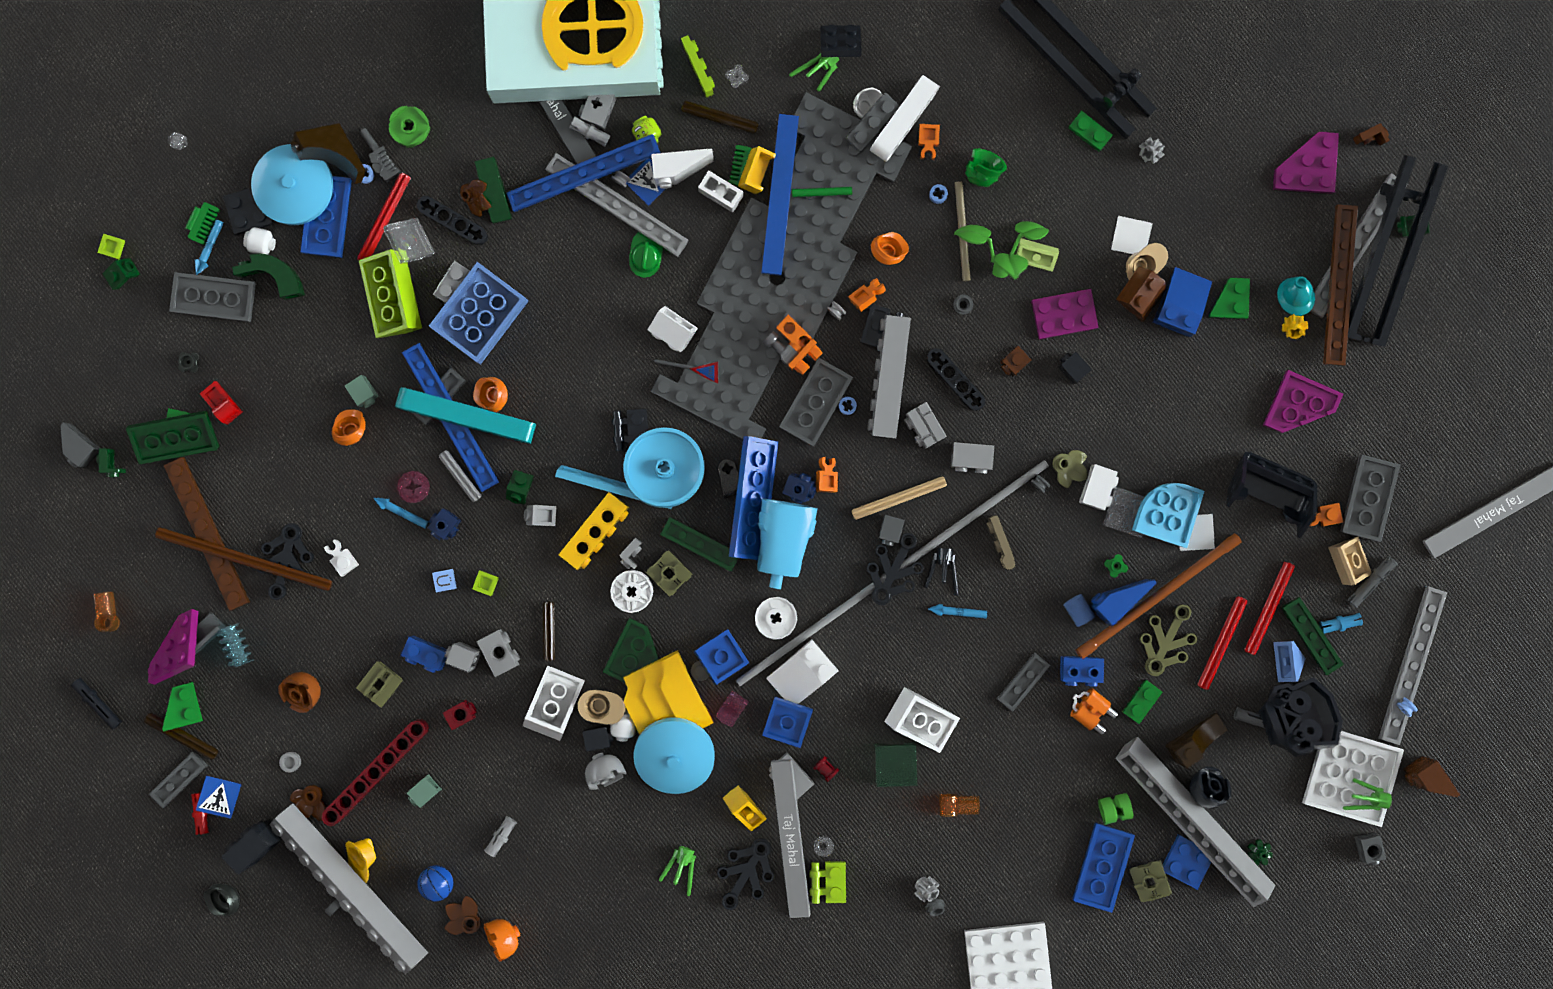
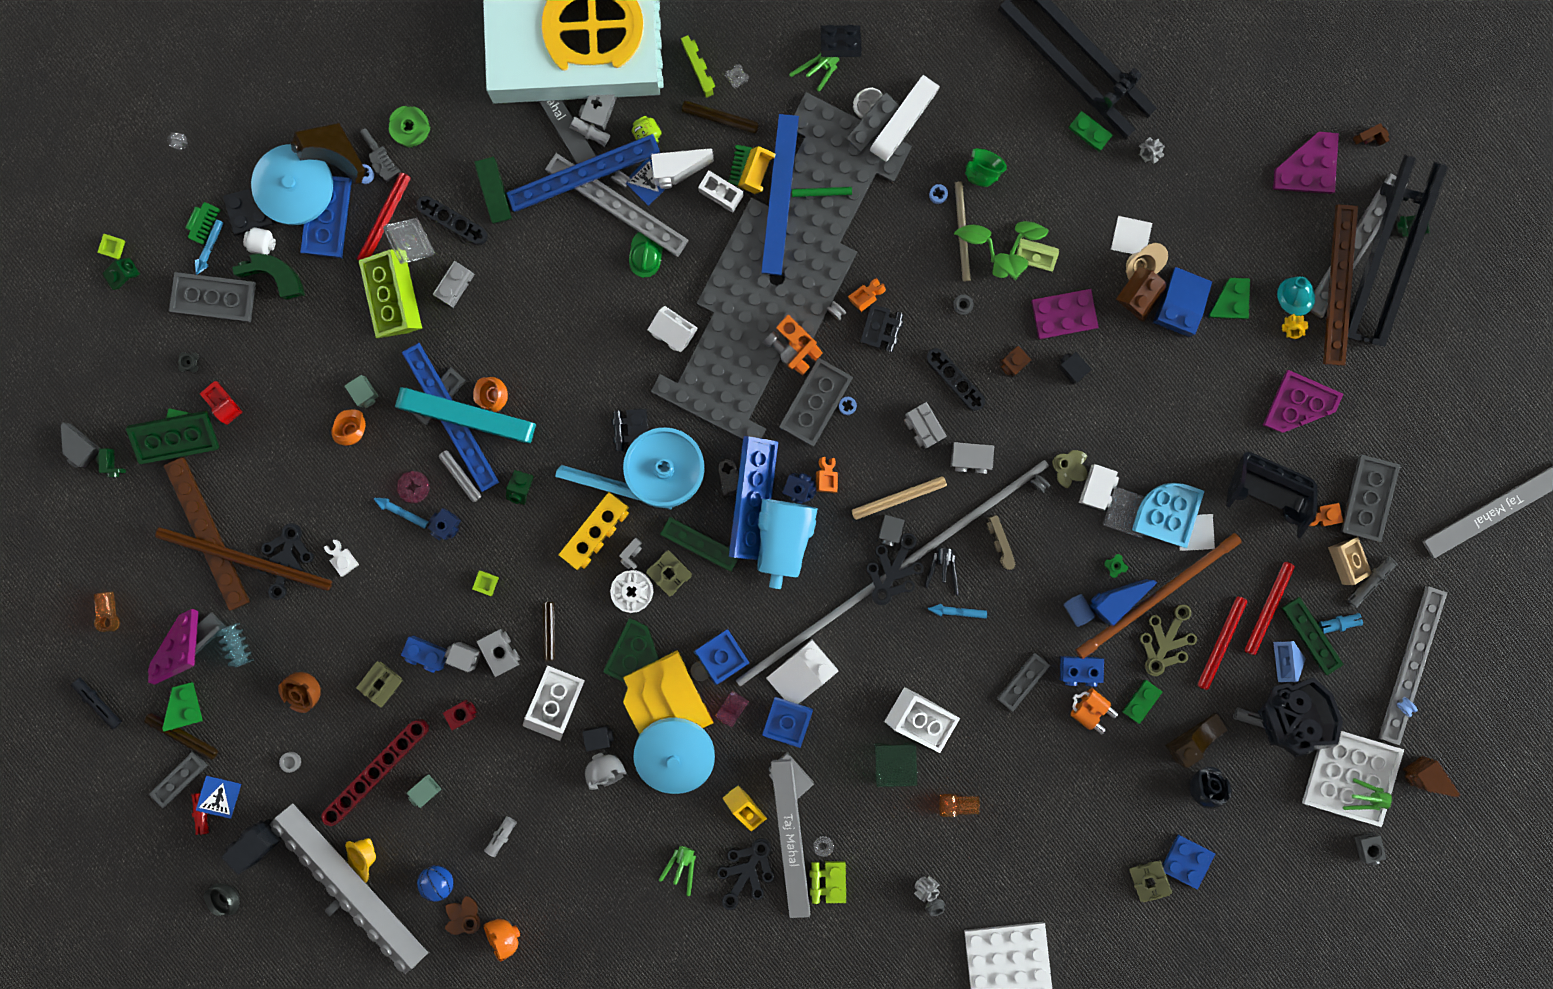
reddish brown plate [290,785,326,821] -> none
medium blue slope [429,262,528,364] -> none
light blue tile [432,569,457,592] -> none
reddish brown plate [460,179,491,217] -> none
light grey bracket [524,505,556,526] -> none
tan piece [578,690,625,724] -> none
white head [610,710,636,741] -> none
piece [654,359,719,383] -> none
white wheel [755,597,797,639] -> none
dark red bush [813,756,839,782] -> none
light grey brick [868,315,911,438] -> none
orange hat [871,232,909,265] -> none
orange plate [918,124,940,160] -> none
blue plate [1072,822,1135,913] -> none
bright green wheel [1098,793,1133,825] -> none
light grey brick [1115,737,1275,907] -> none
dark green plant [1247,839,1273,866] -> none

